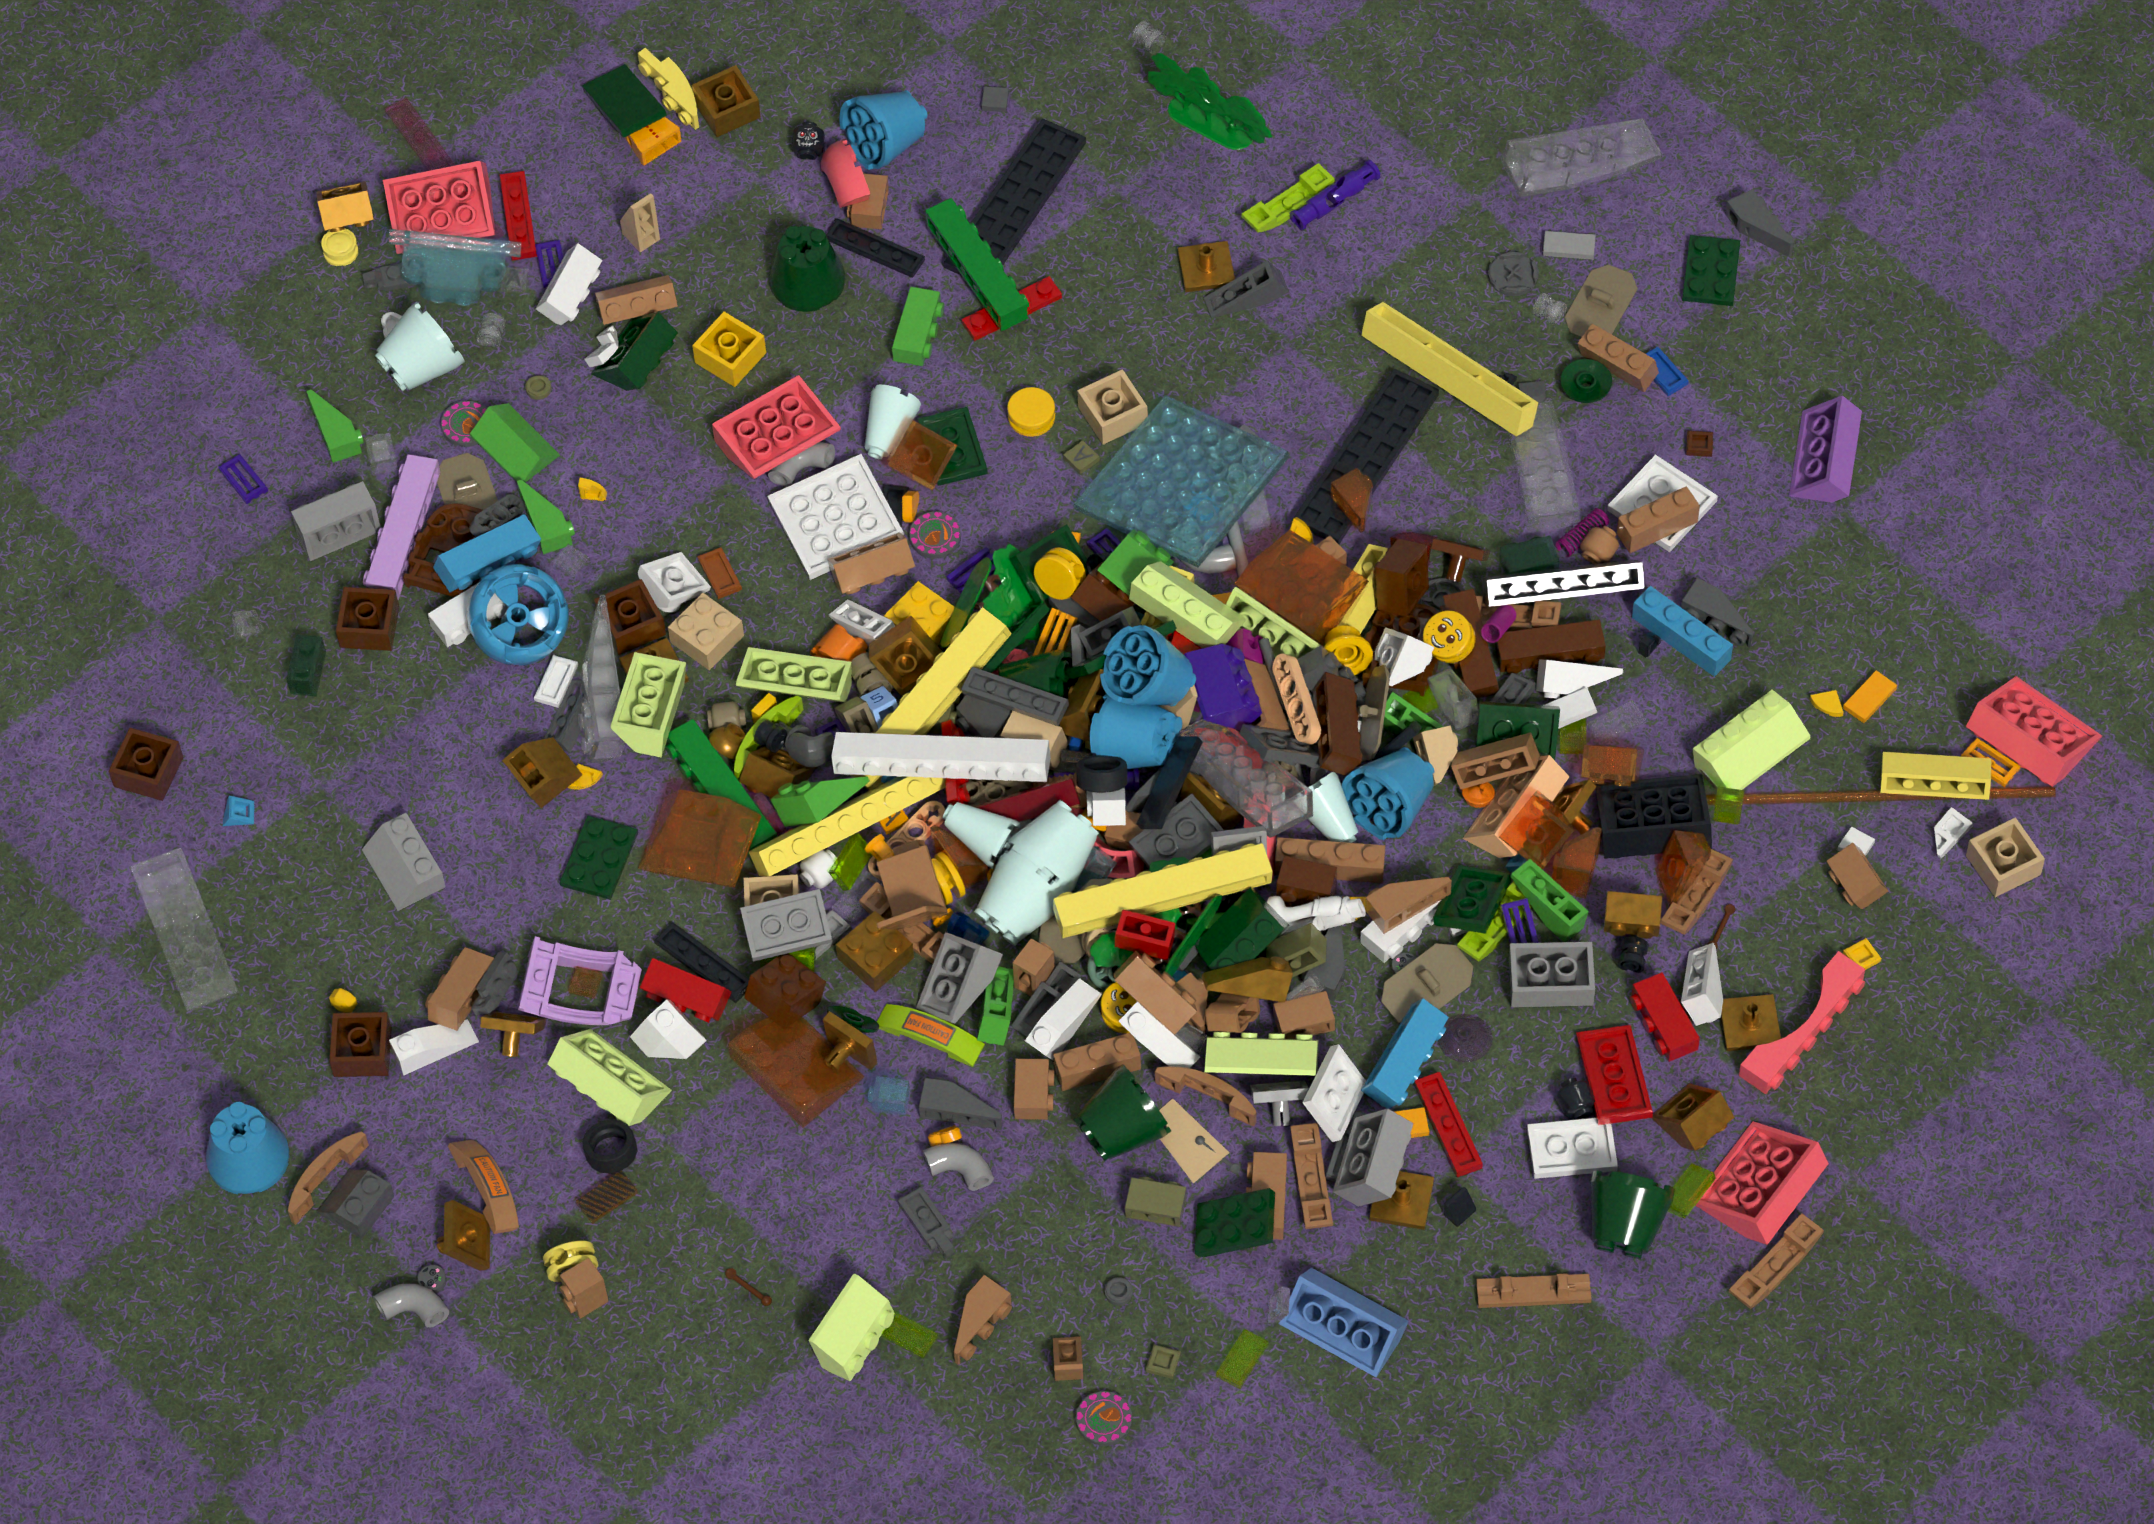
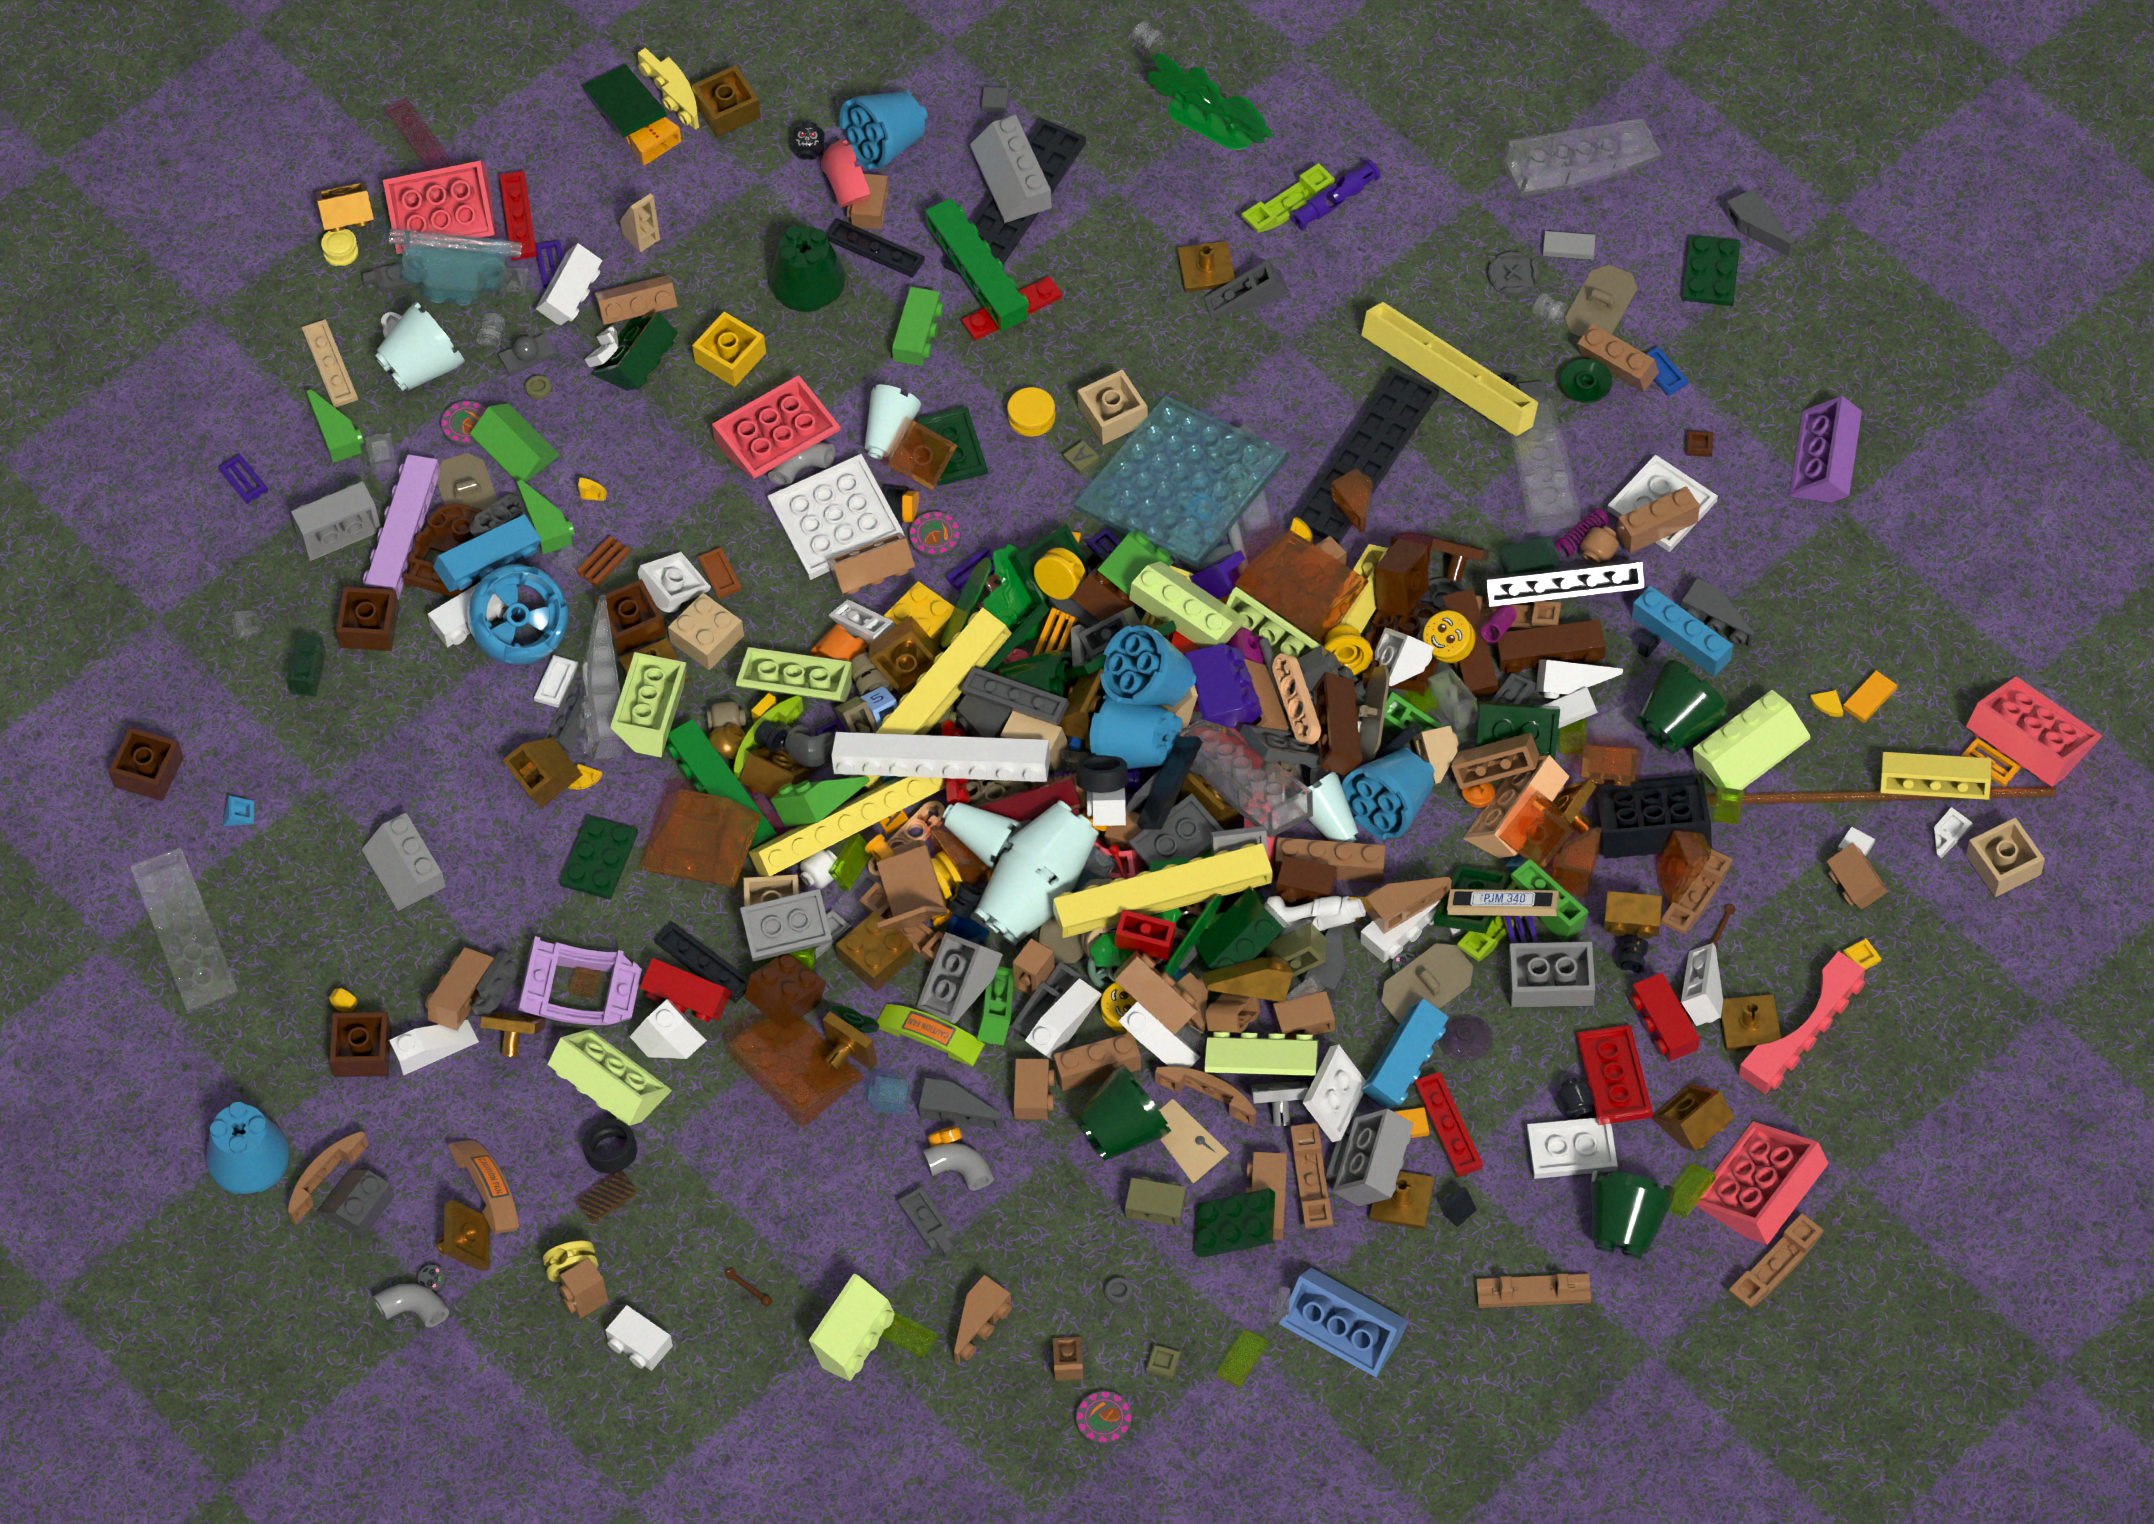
none -> tan tile [302,319,358,408]
none -> dark grey tile [498,334,556,376]
none -> dark orange tile [576,535,631,587]
none -> white brick [605,1305,673,1371]
none -> black wheel [946,882,982,919]
none -> light grey slope [970,115,1052,223]
none -> red hinge [1109,844,1128,879]
none -> dark purple panel [1189,550,1245,599]
none -> tile [1447,889,1559,916]
none -> dark green cone [1633,660,1728,754]

